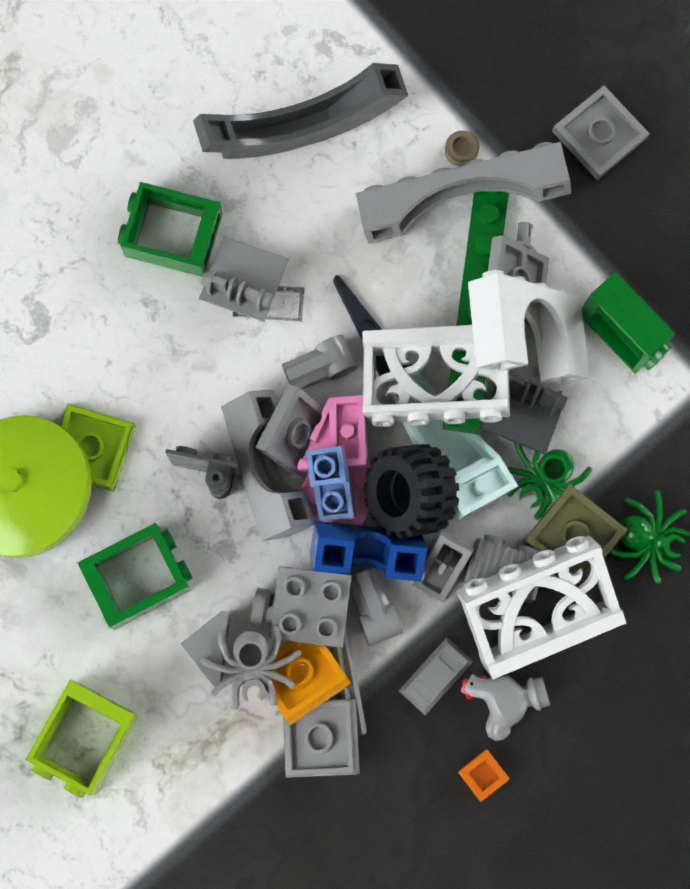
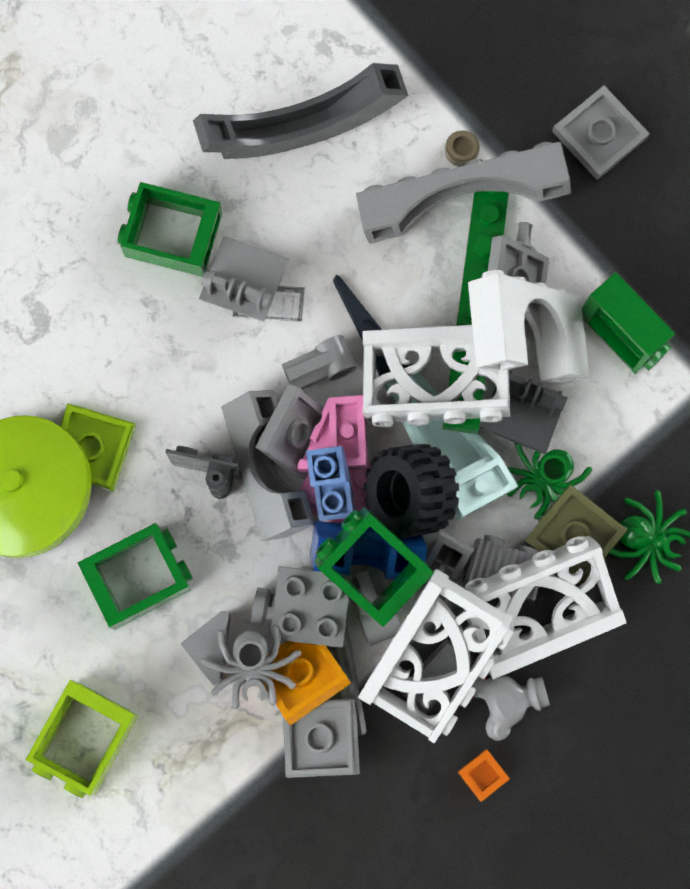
none -> green window [314,506,434,627]
none -> white fence [358,569,514,743]

